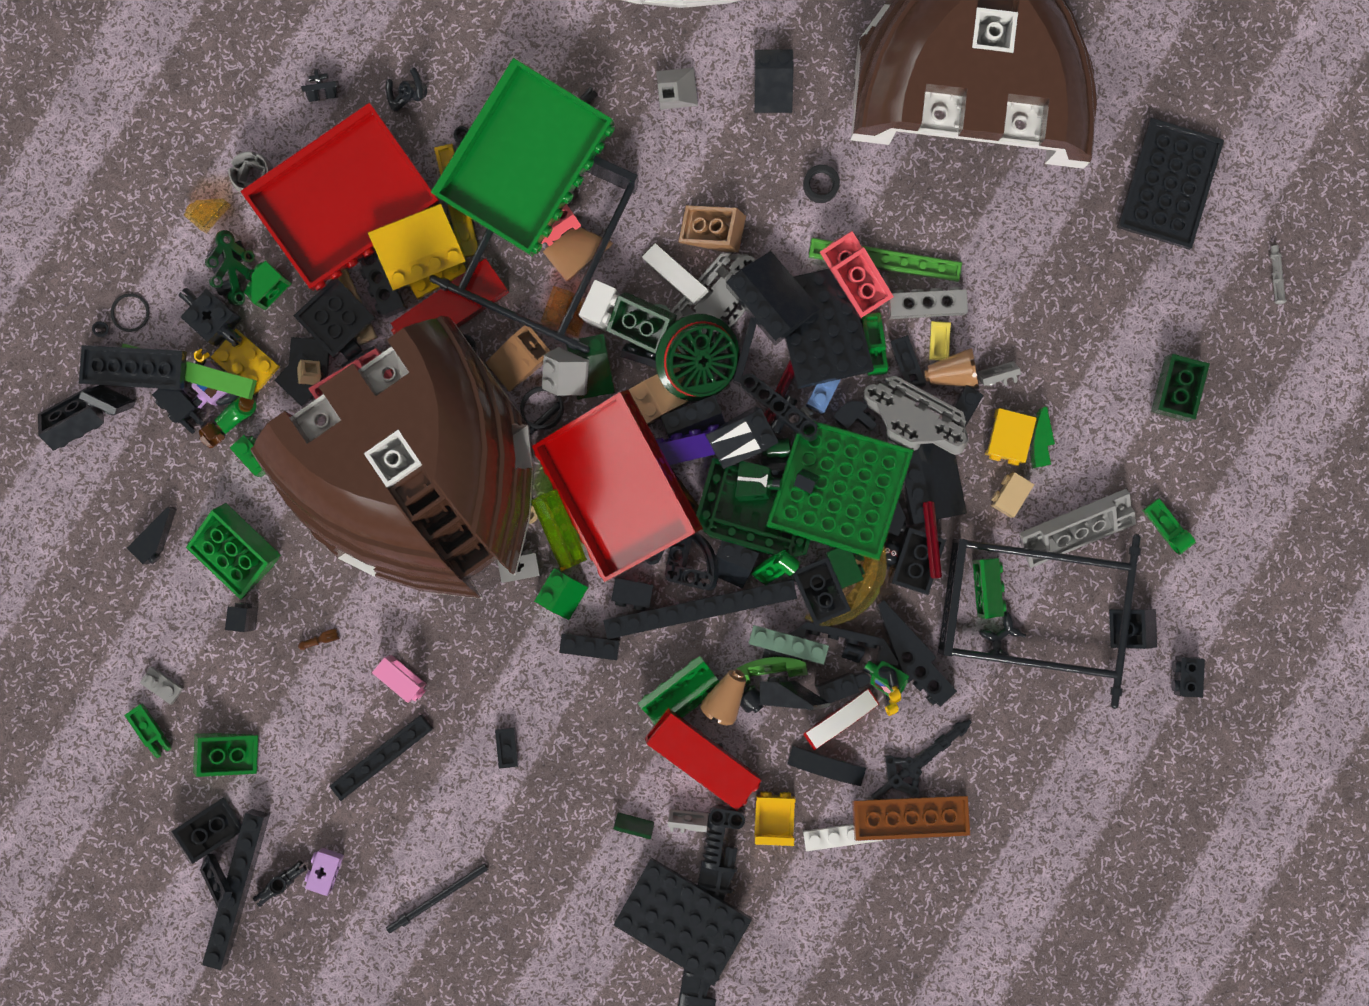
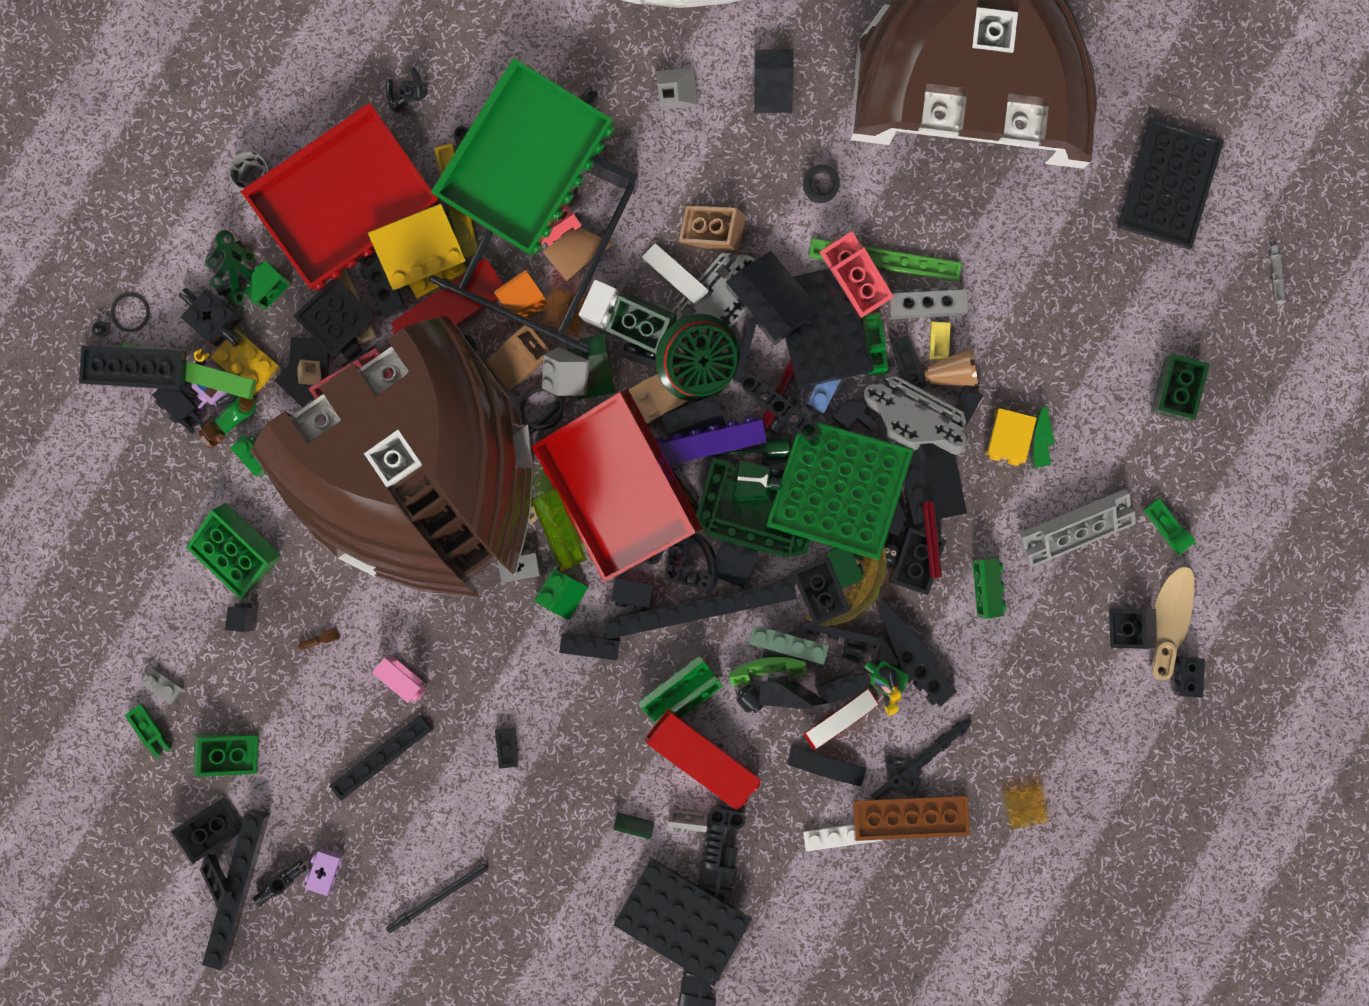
black slope [38,387,104,451] -> none
black plate [79,385,136,415] -> none
black slope [127,507,176,565] -> none
clear yellow slope [183,198,231,234] -> none
black hips [301,68,339,102] -> none
medium nougat cone [700,669,746,725] -> none
black slope [705,406,778,469] -> none
green plate [751,550,800,585] -> none
yellow panel [754,791,796,846] -> none
black slope [794,468,820,494] -> none
black piece [938,534,1141,709] -> none
light grey plate [977,361,1021,386] -> none
black piece [979,611,1026,662] -> none
tan brick [991,472,1035,518] -> none
none -> orange slope [494,270,548,325]
none -> clear yellow plate [1002,783,1049,830]
none -> tan plant [1151,567,1195,680]

